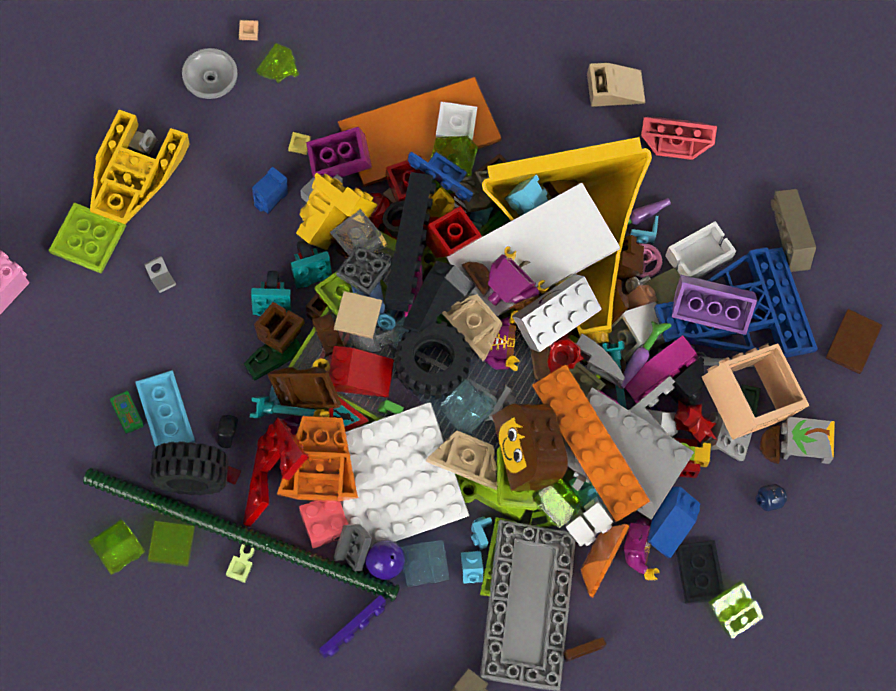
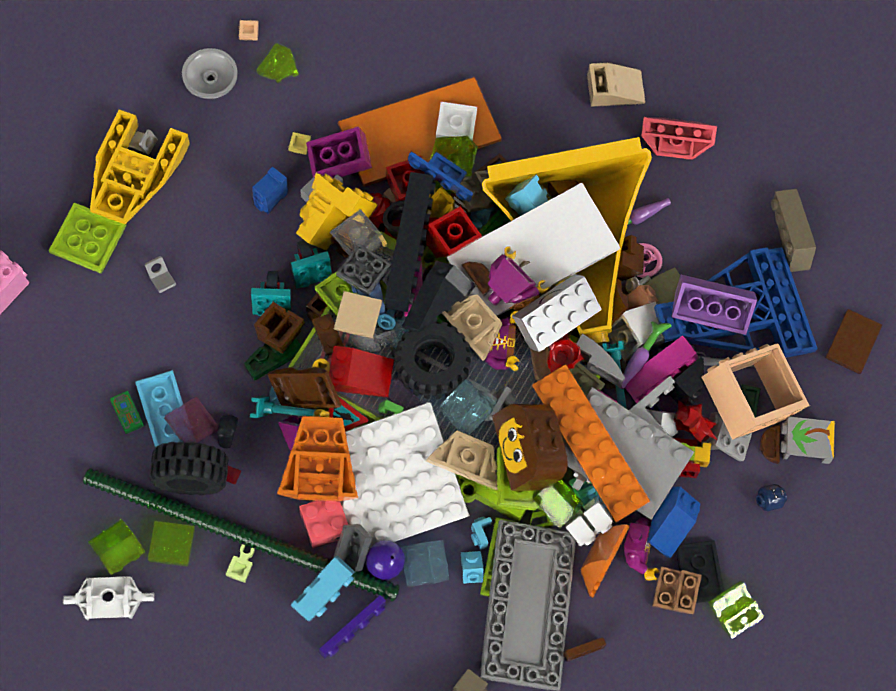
red wing [243,418,309,527] -> none
medium azure bracket [630,216,658,244] -> none
white piece [665,221,736,279] -> none
none -> white plate [63,577,154,620]
none -> clear pink tile [164,397,218,443]
none -> medium azure wedge [291,556,355,622]
none -> medium nougat slope [652,567,701,614]

